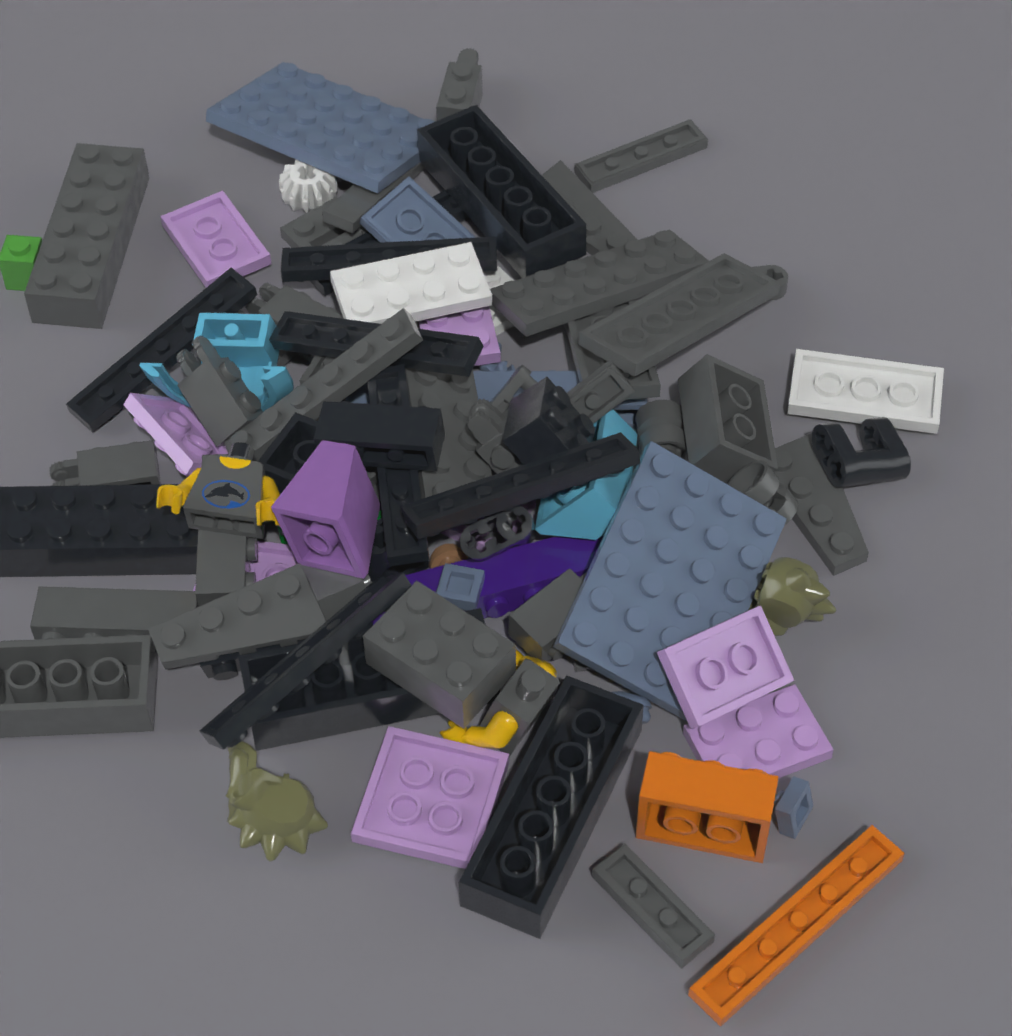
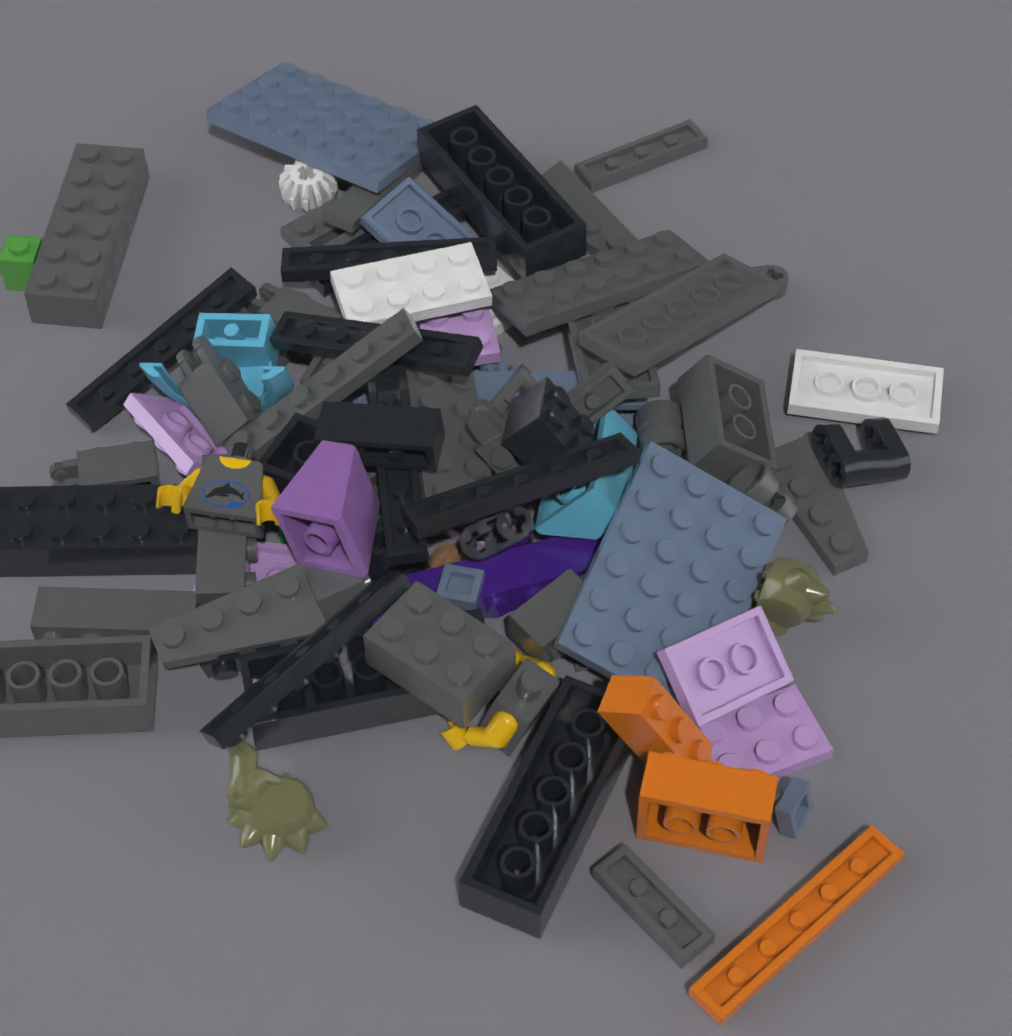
lavender plate [160,191,271,287] -> none
lavender plate [351,726,509,869] -> none
dark grey hinge [436,48,483,121] -> none
none -> orange brick [597,675,713,765]

